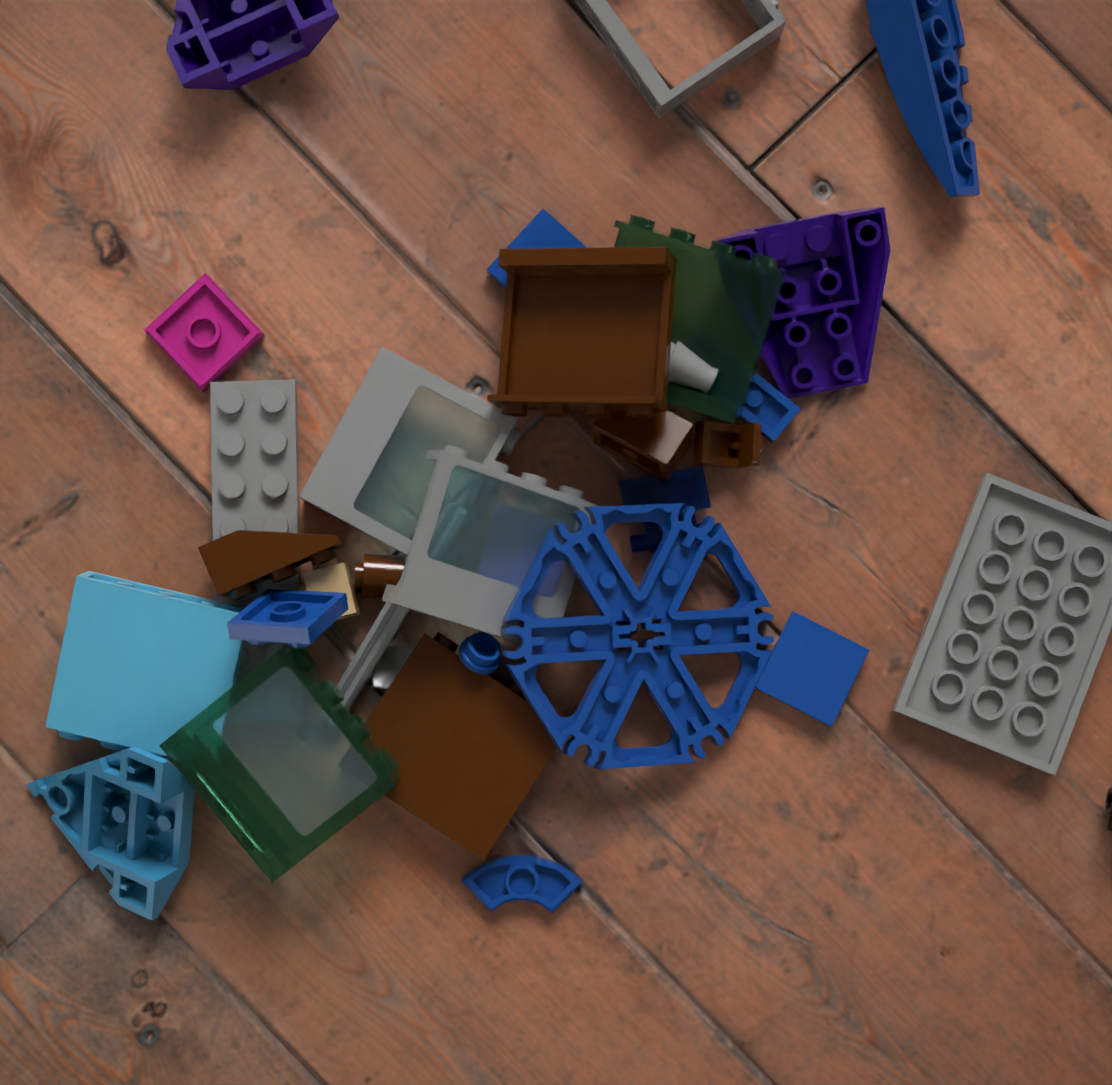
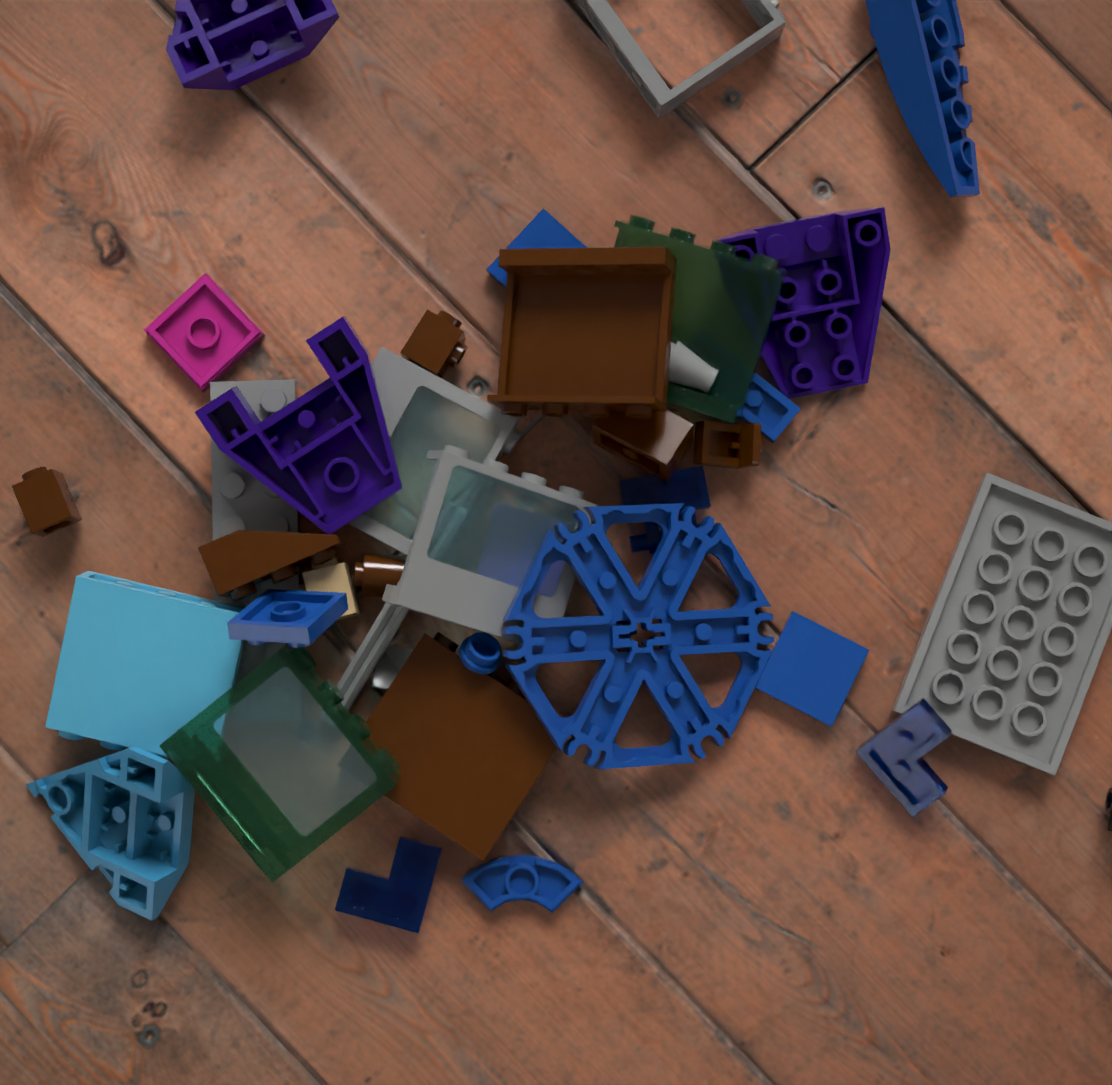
none -> reddish brown brick [12,467,82,537]
none -> dark purple wedge [195,316,402,534]
none -> clear blue plate [335,836,443,933]
none -> reddish brown brick [400,309,467,378]
none -> clear blue plate [856,698,952,817]

